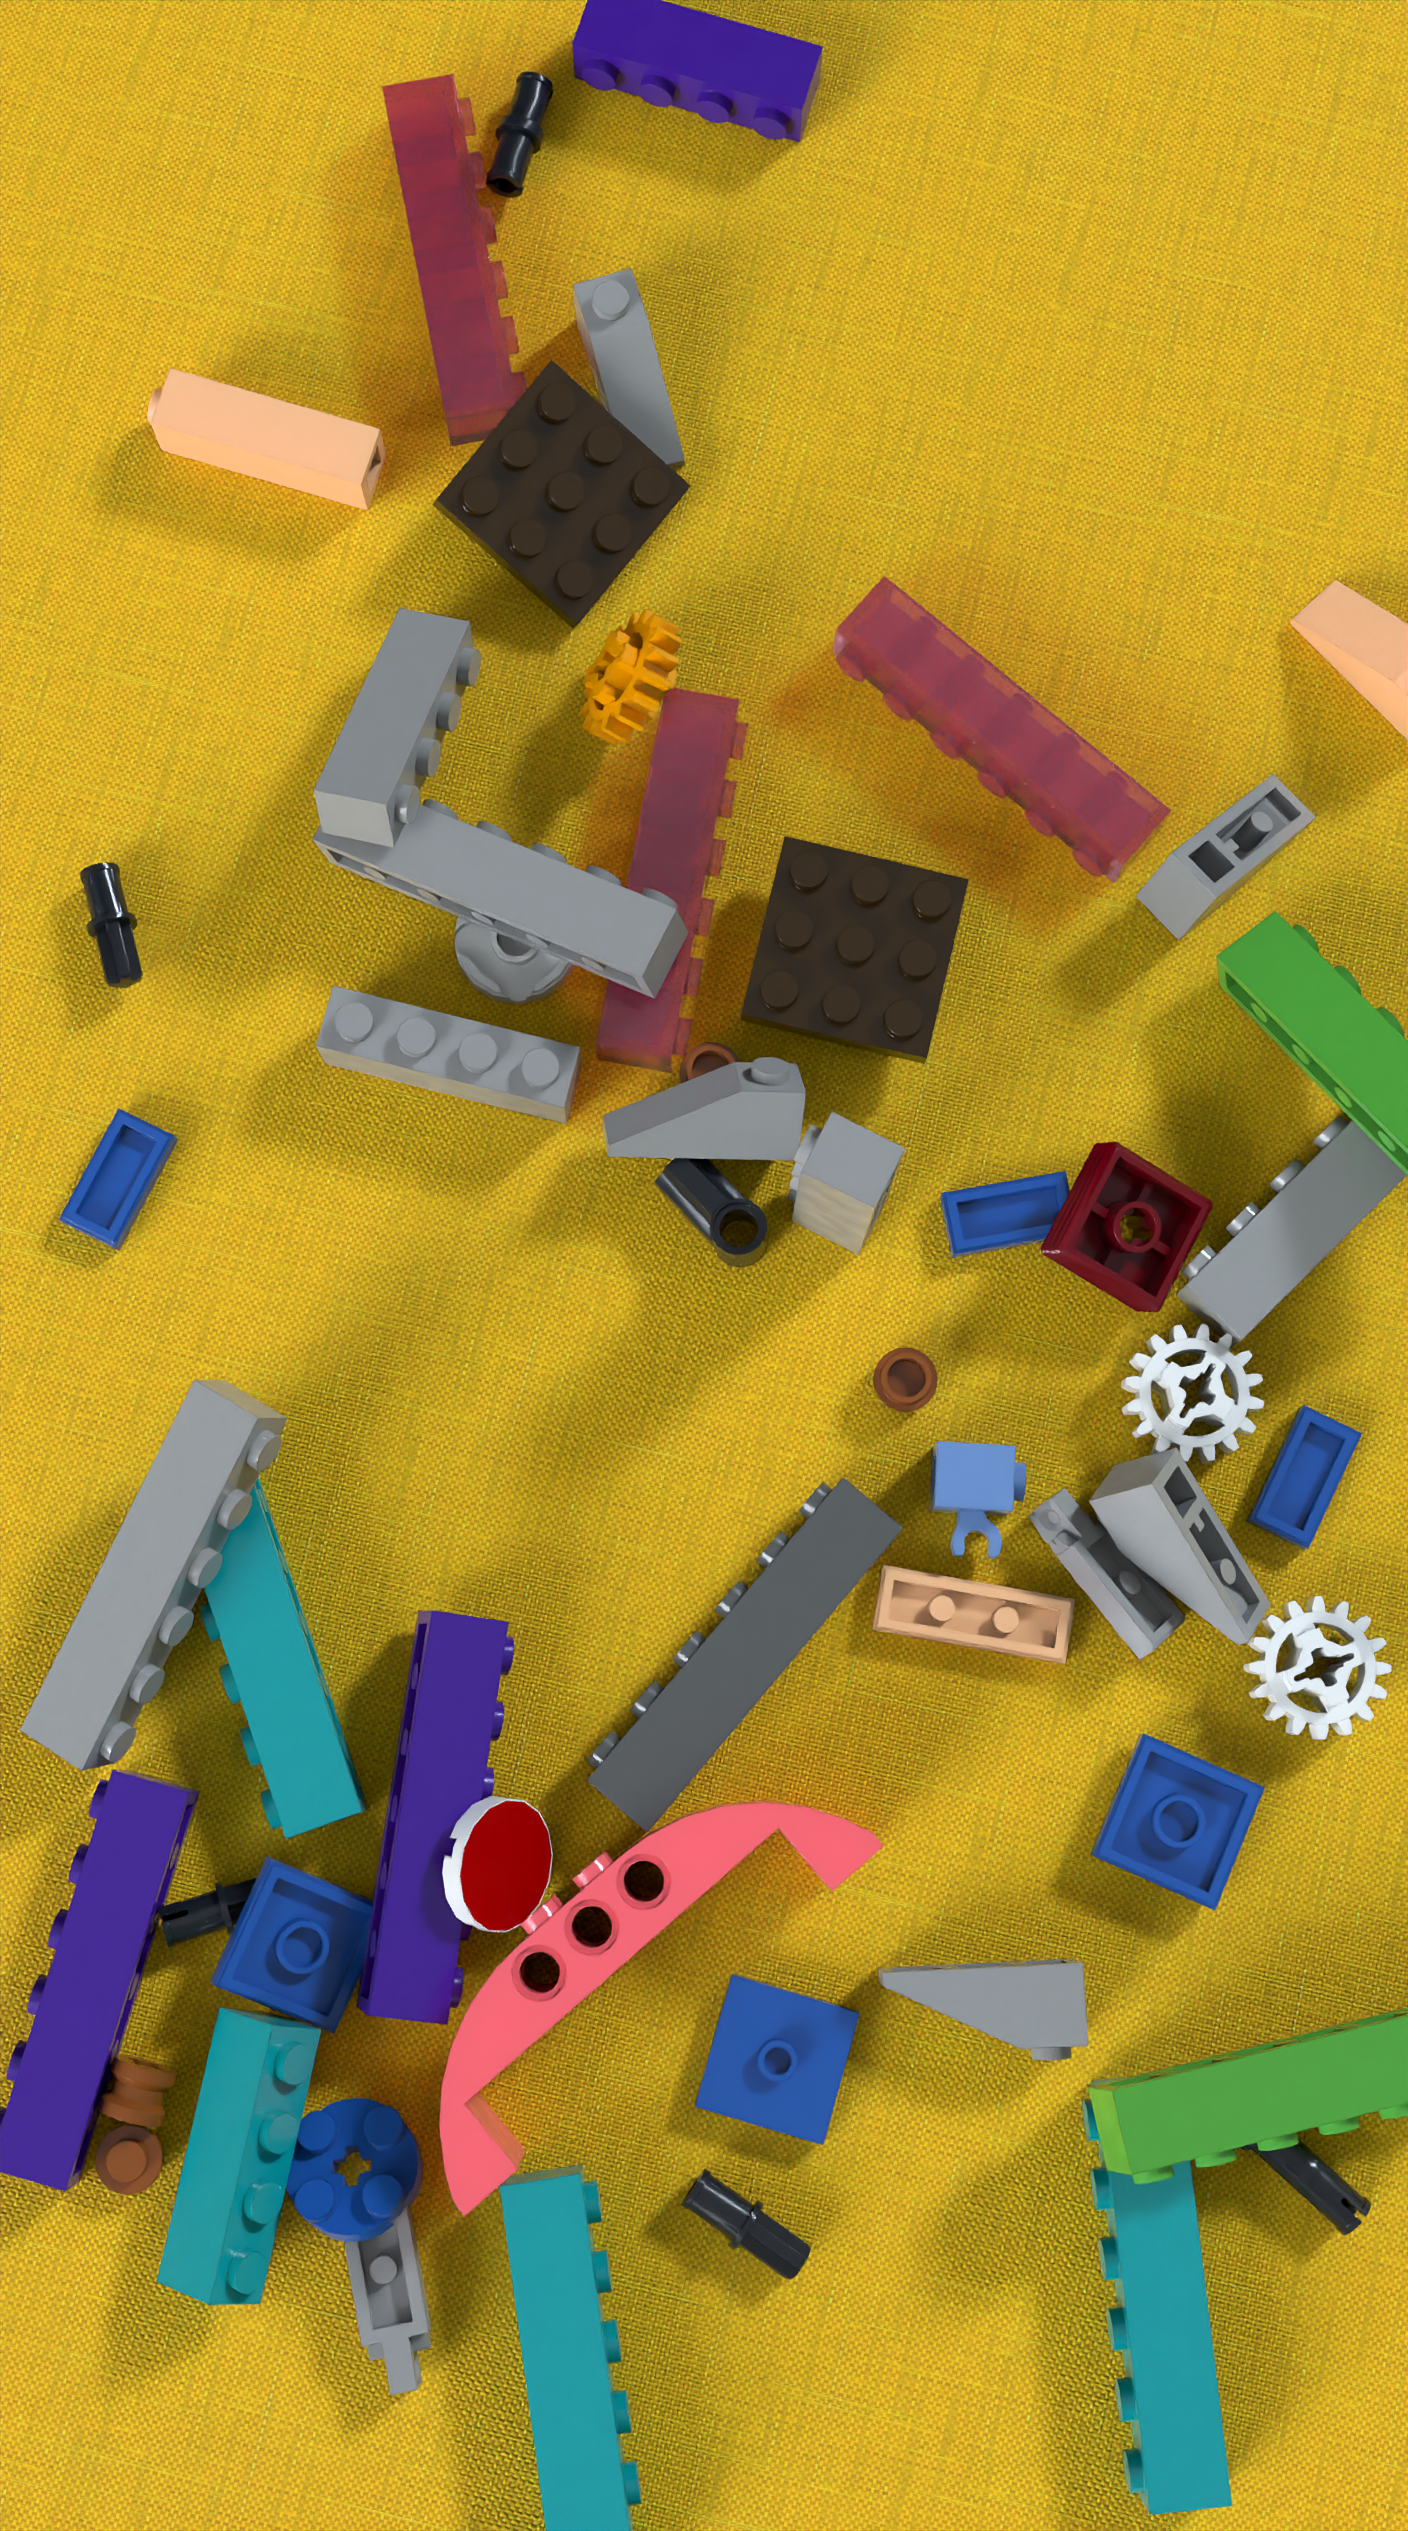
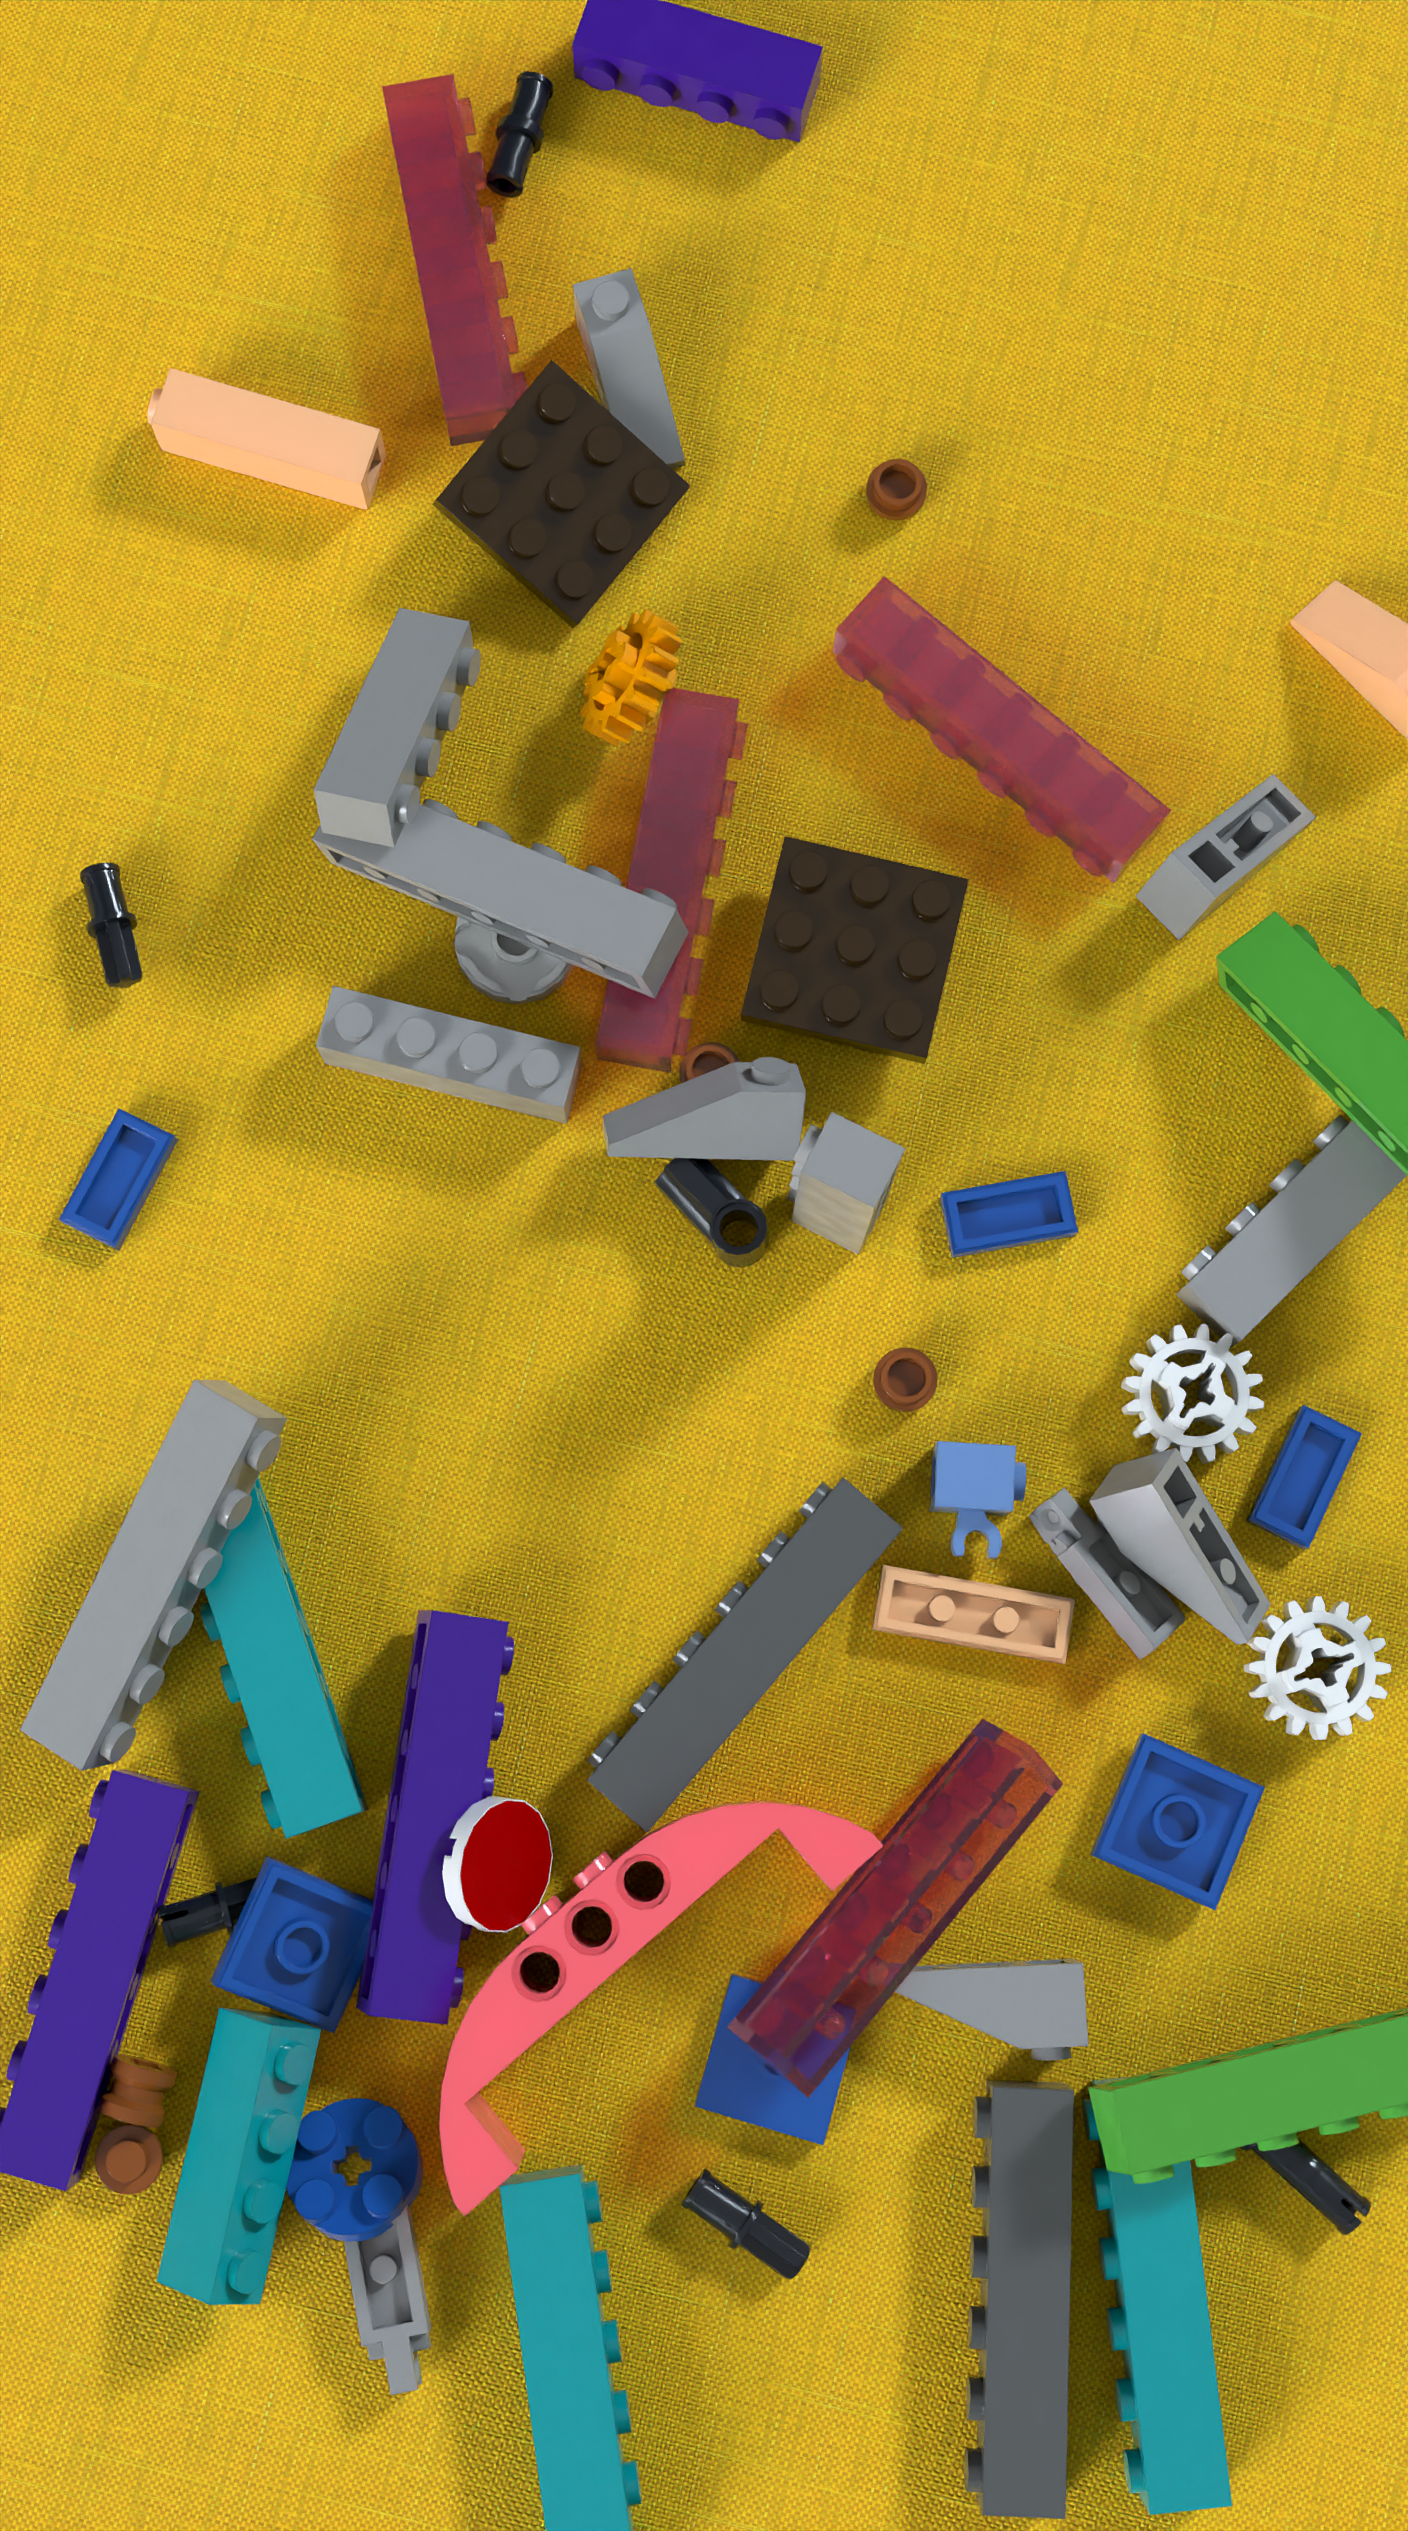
dark red brick [1041,1141,1213,1312] -> none
none -> clear pink brick [727,1718,1063,2098]
none -> dark orange plate [866,459,927,521]
none -> dark grey brick [964,2079,1074,2519]

